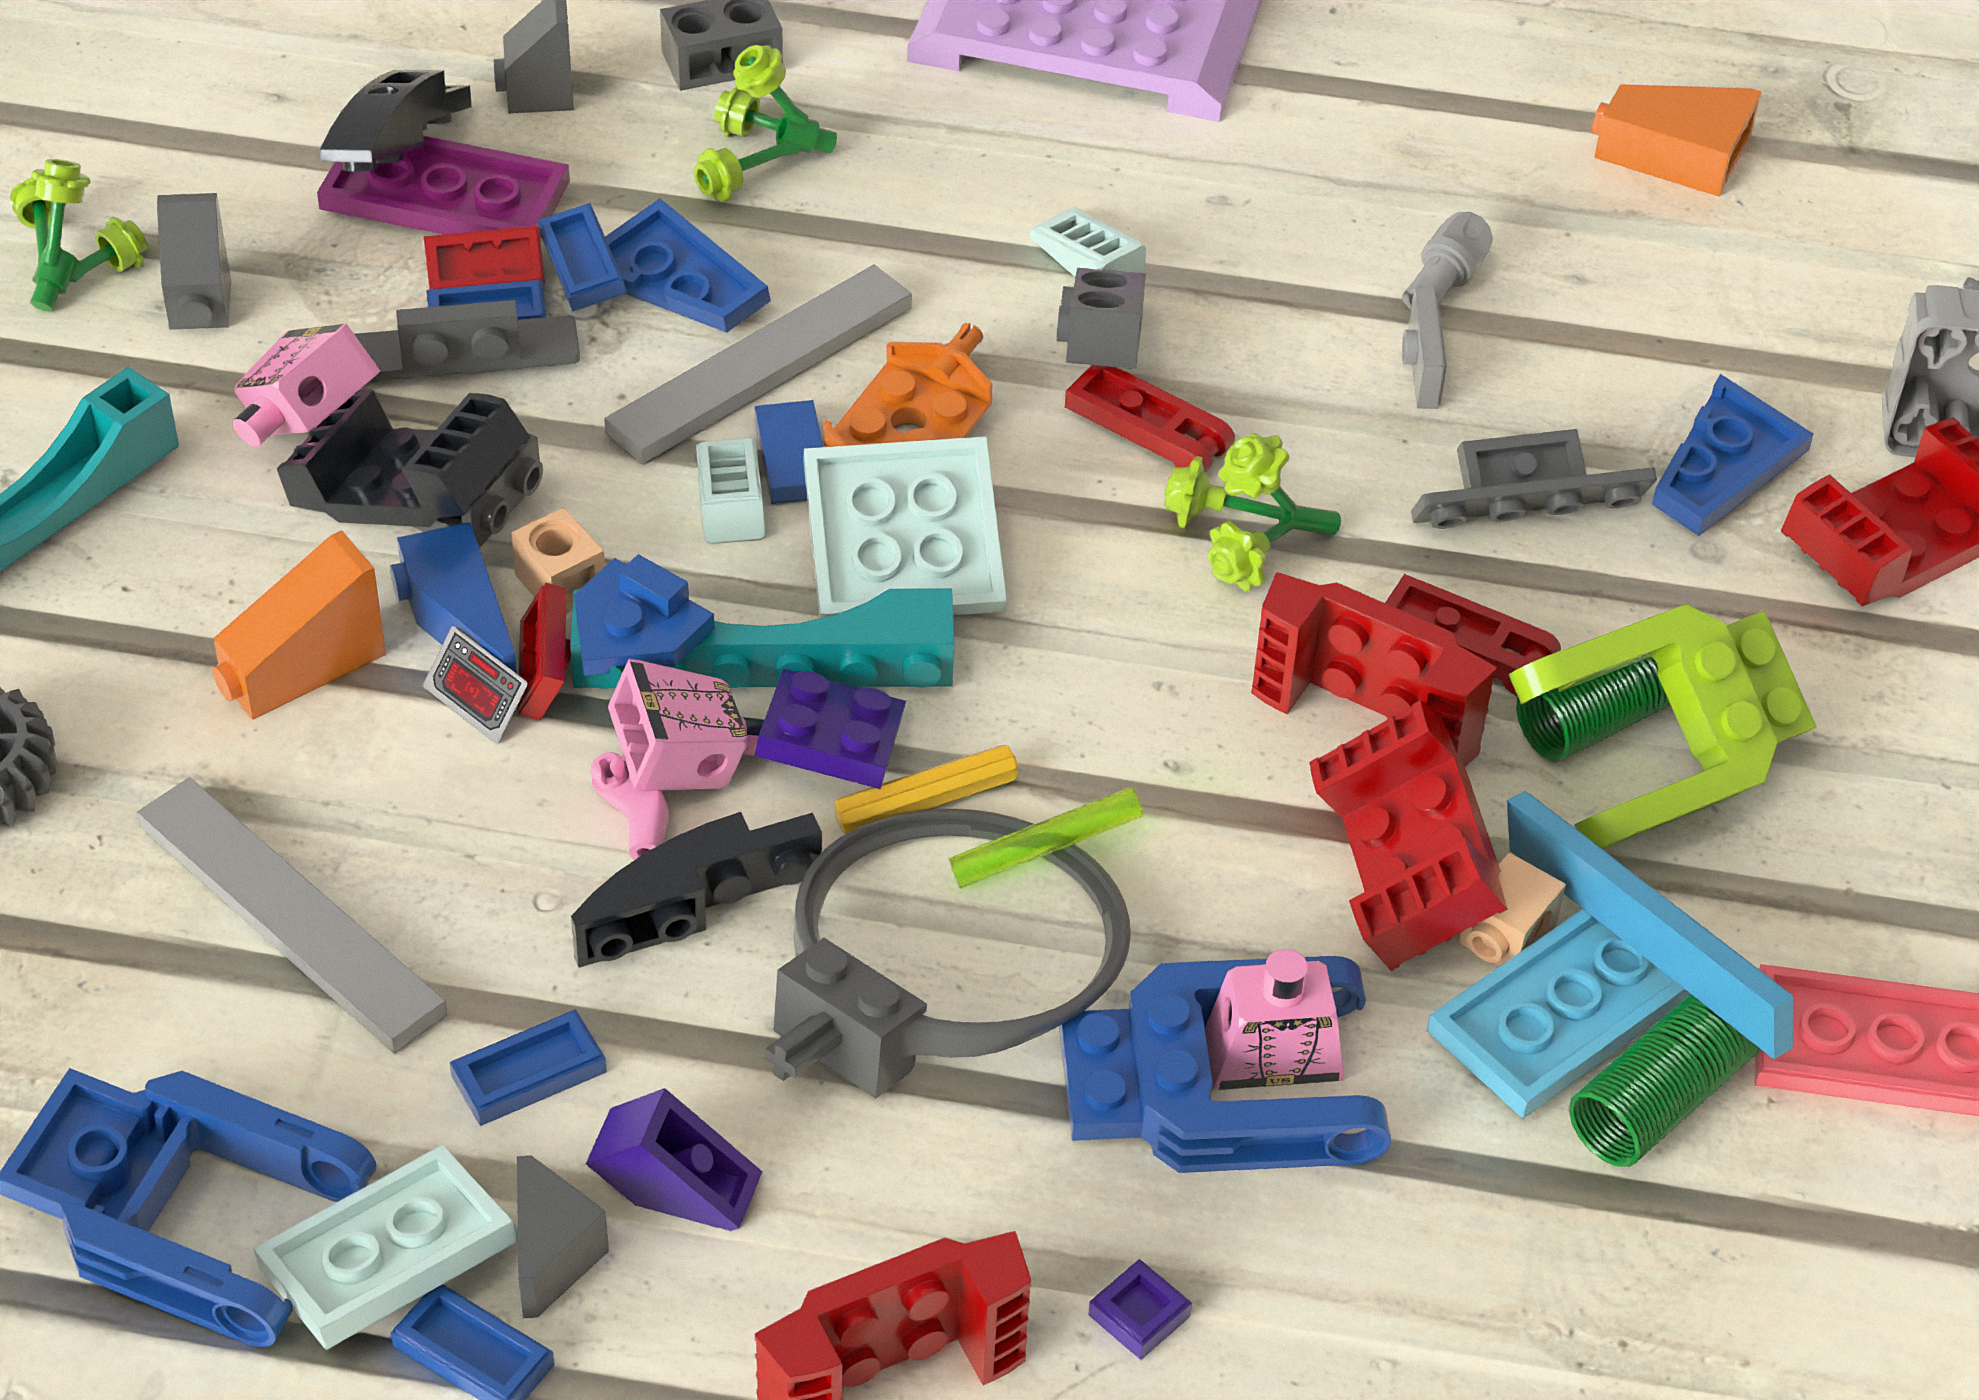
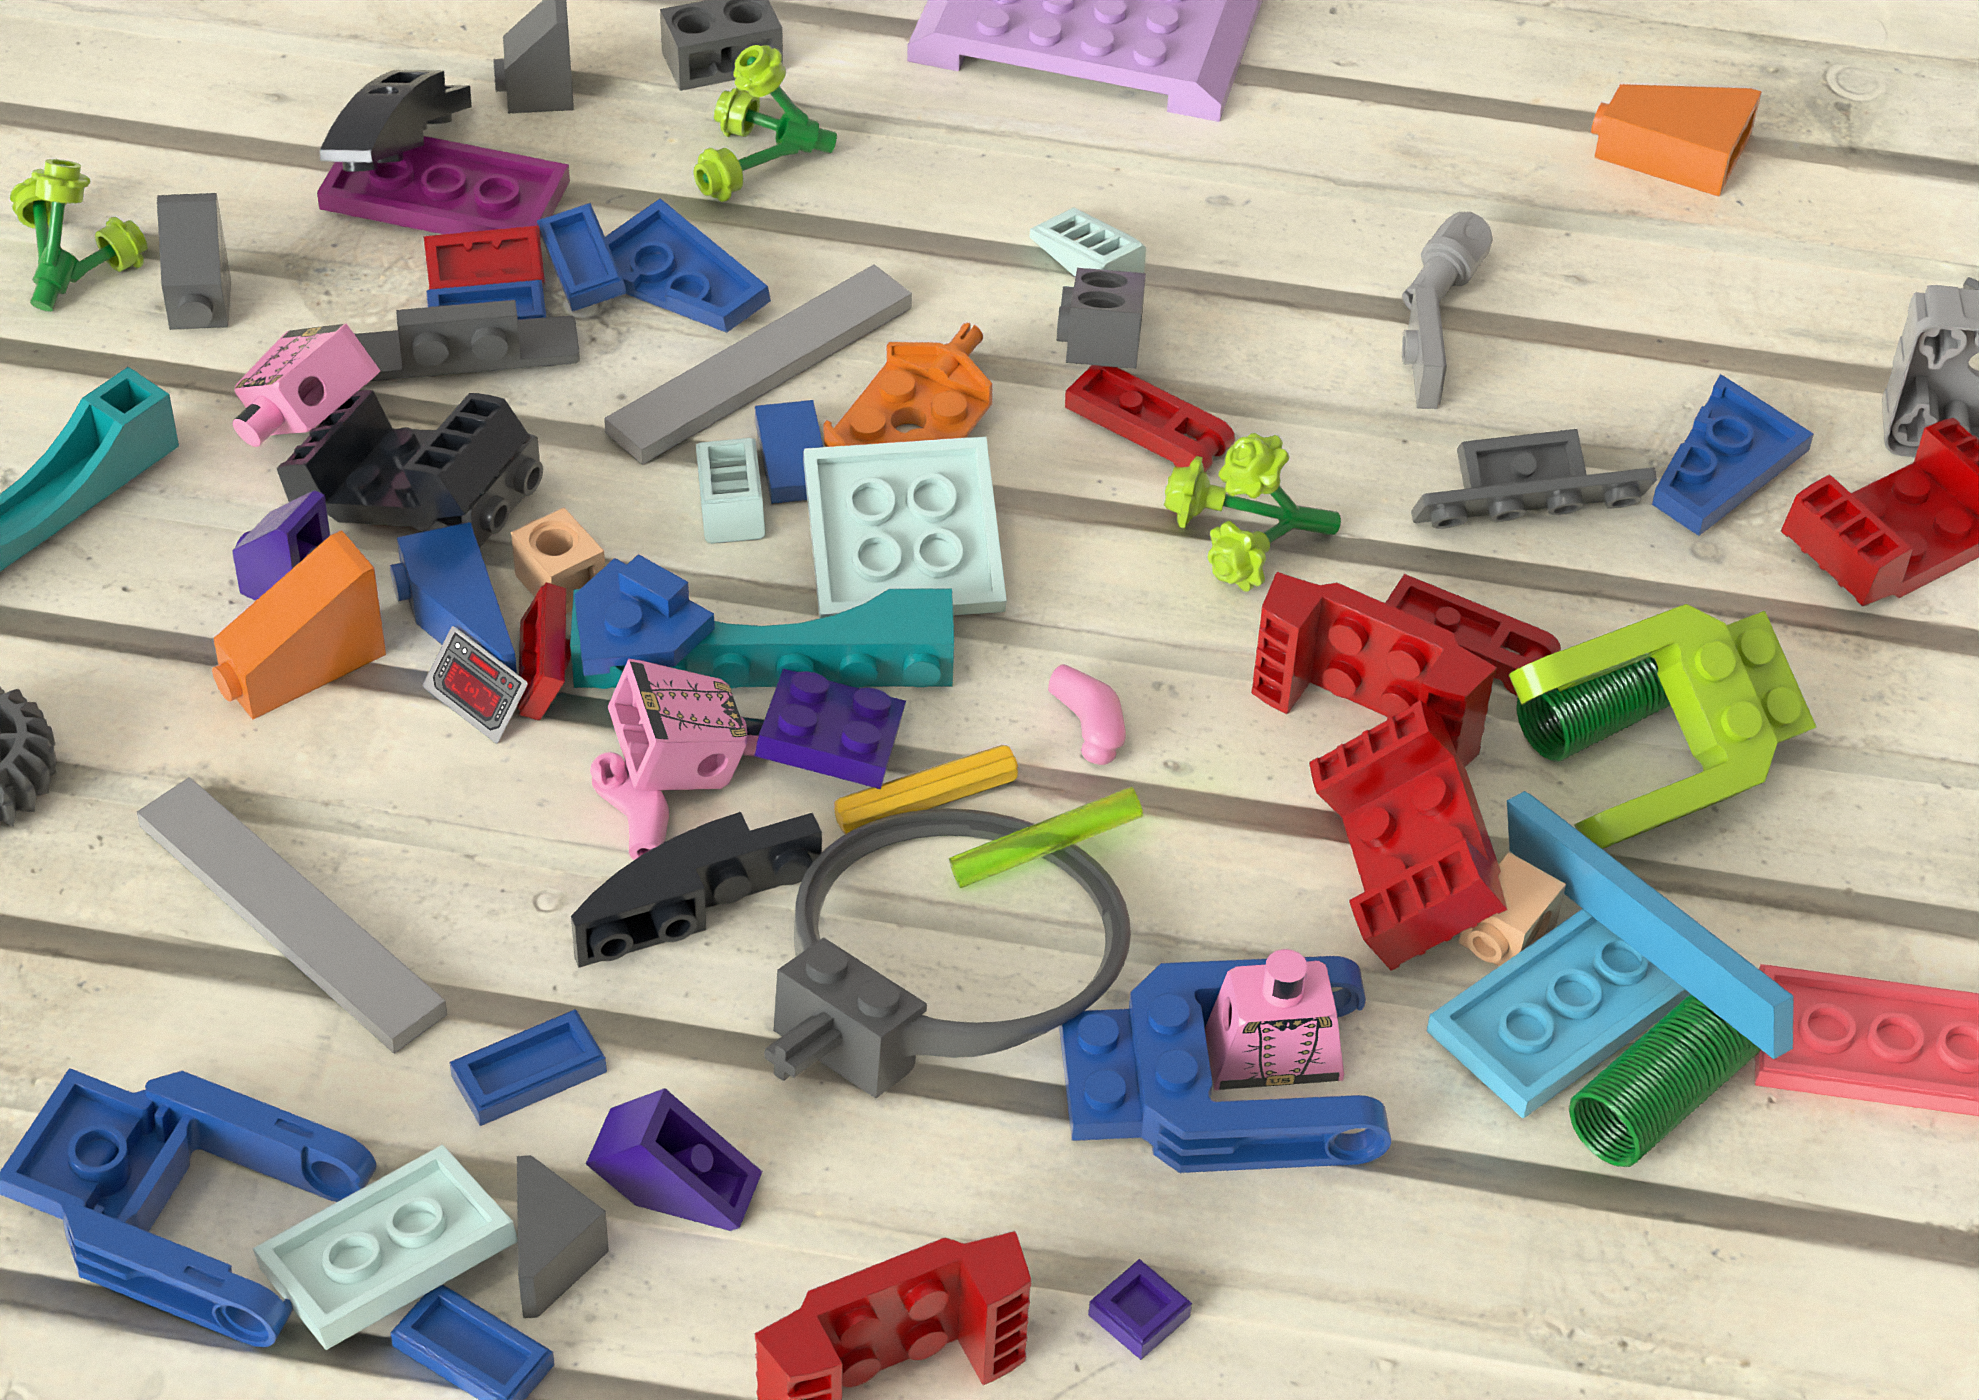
none -> dark purple slope [232,490,330,601]
none -> bright pink arm [1048,664,1126,765]

